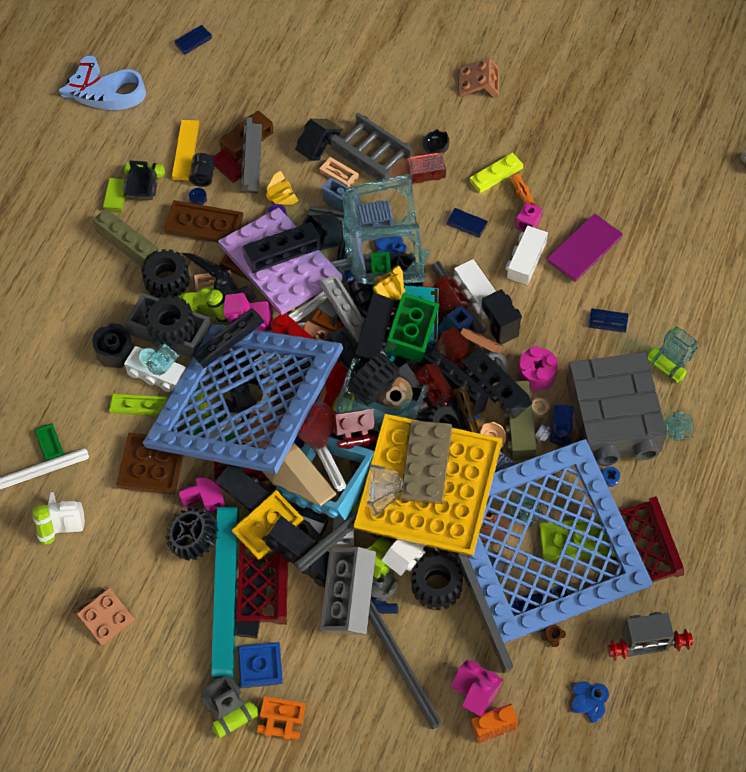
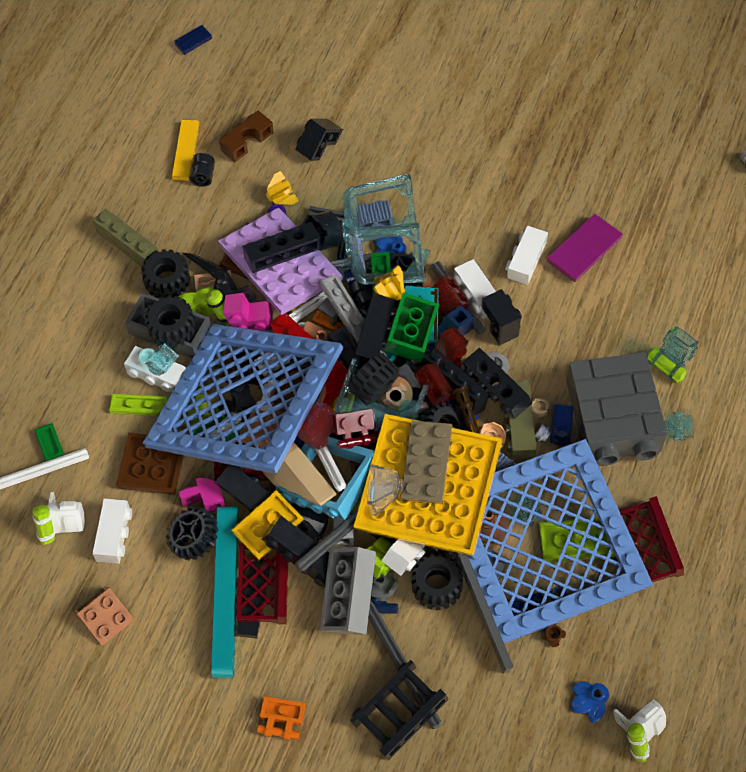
light blue animal [59,56,146,110] -> none
black brick [92,323,134,369] -> none
lime tile [103,178,125,213] -> none
black piece [123,160,165,200] -> none
reddish brown plate [164,200,244,243] -> none
clear blue tile [189,188,207,205] -> none
black plate [192,308,264,369] -> none
dark grey piece [201,675,258,738] -> none
dark red tile [213,150,241,183] -> none
blue tile [238,642,283,688] -> none
dark grey fence [240,117,262,194] -> none
light nougat tile [319,157,359,187] -> none
sand blue brick [322,177,361,215] -> none
dark grey fence [331,113,412,185] -> none
clear red brick [407,152,446,184] -> none
black hair [423,129,450,156] -> none
clear blue tile [447,208,488,238] -> none
dark pink brick [451,660,503,716] -> none
nougat bracket [459,57,499,97] -> none
nougat tile [460,328,505,356] -> none
neon yellow plate [470,153,523,193] -> none
orange brick [470,704,518,744] -> none
orange pin [510,174,535,205] -> none
dark pink brick [516,202,543,232] -> none
dark pink brick [518,346,558,392] -> none
clear blue tile [589,308,629,333] -> none
blue bush [602,467,620,487] -> none
dark grey brick [607,612,693,661] -> none
none -> white brick [93,499,132,564]
none -> black fence [350,660,449,761]
none -> white piece [613,699,666,762]

